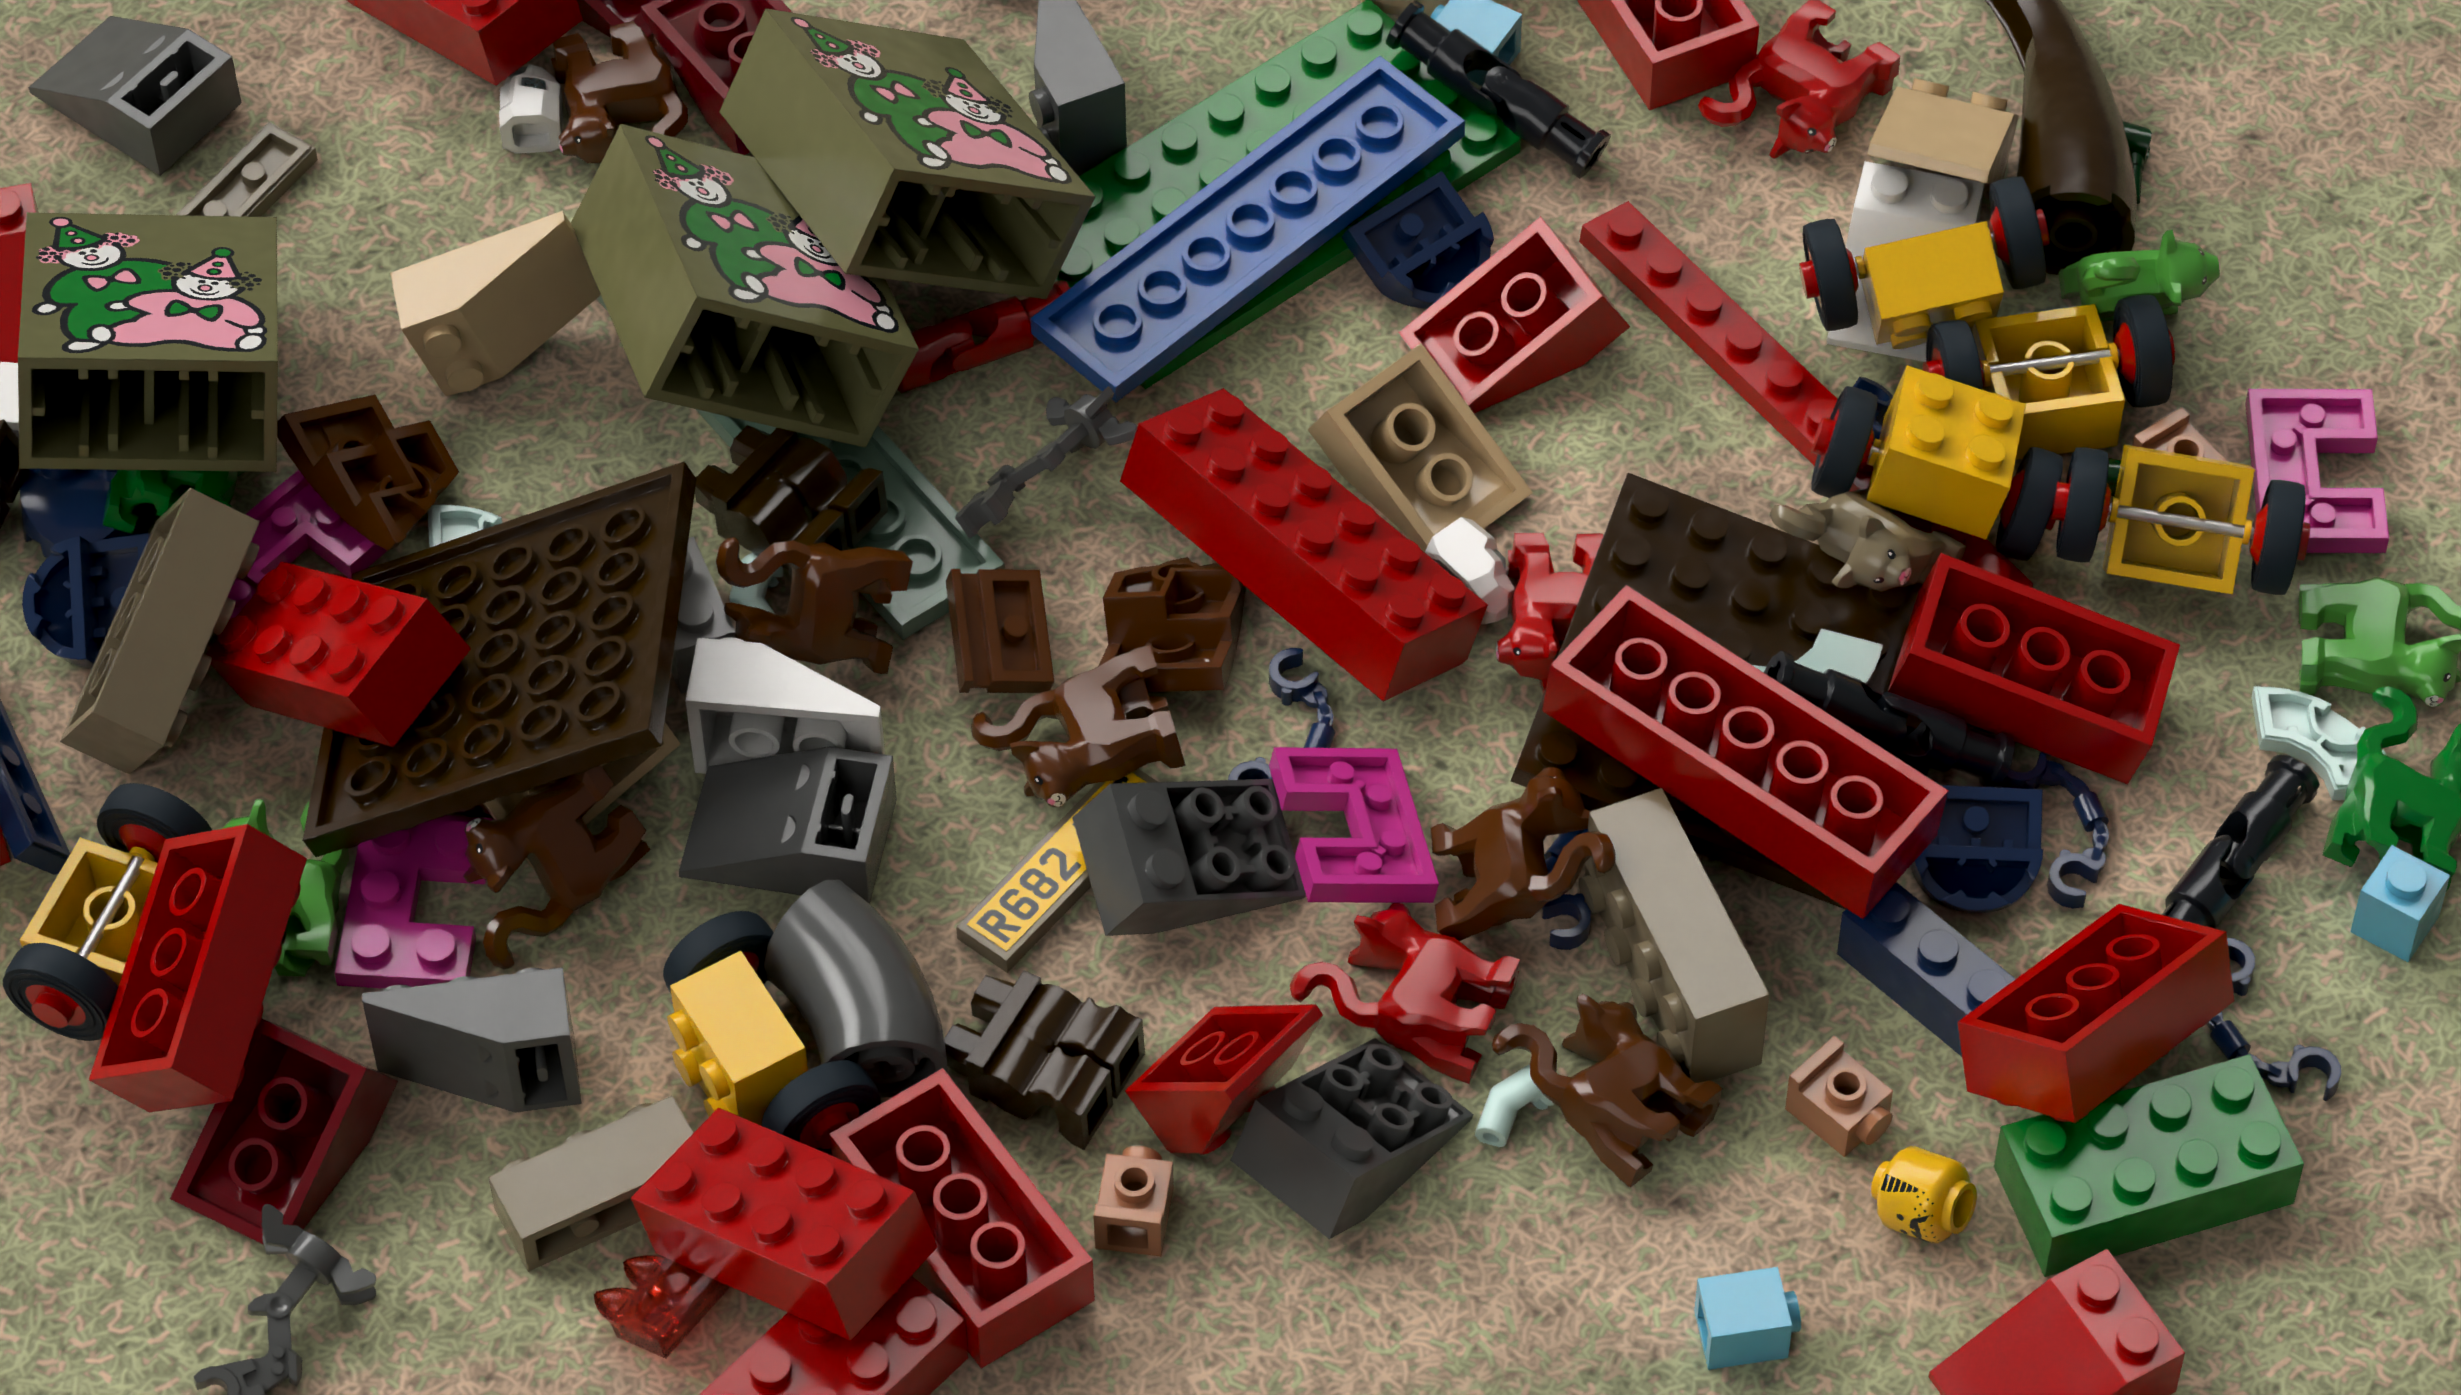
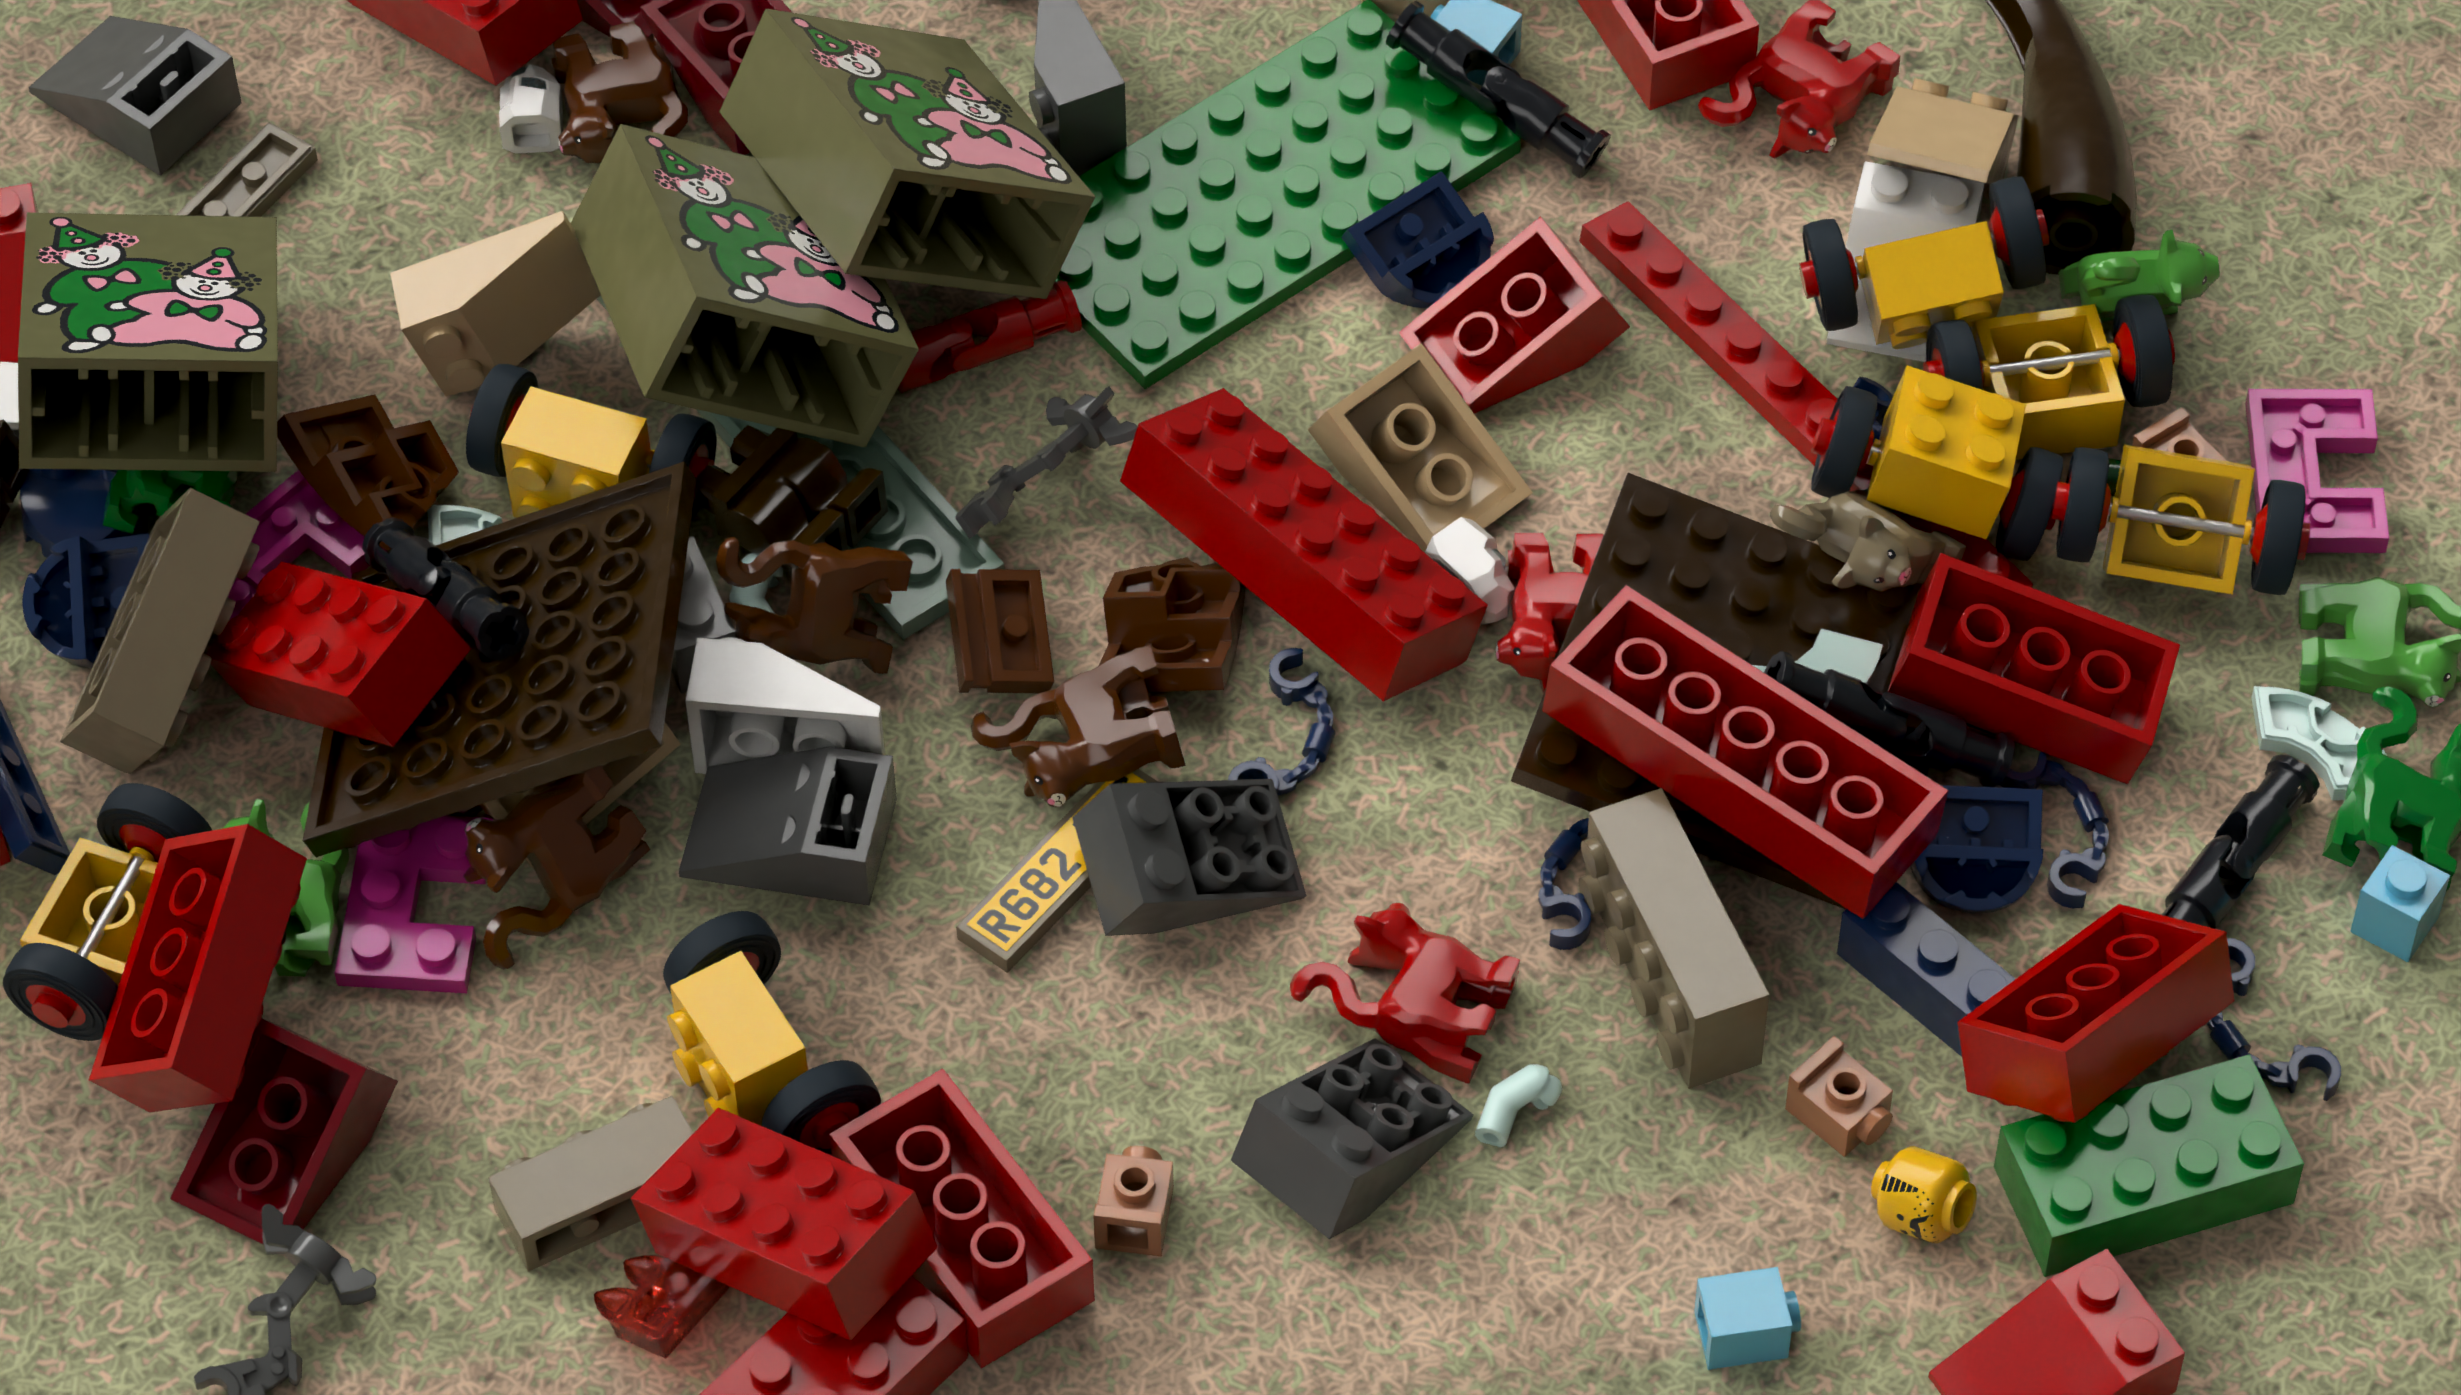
dark grey slope [362,967,582,1113] -> none
dark grey brick [764,880,948,1098] -> none
dark brown hips [944,971,1145,1150] -> none
plate [1030,55,1465,403] -> none
red slope [1125,1004,1323,1155] -> none
dark pink plate [1269,747,1439,903] -> none
reddish brown animal [1431,767,1616,941] -> none
reddish brown animal [1492,993,1723,1188] -> none
dark green hand [2123,121,2152,204] -> none
none -> black piece [362,517,529,661]
none -> yellow brick [466,364,717,521]

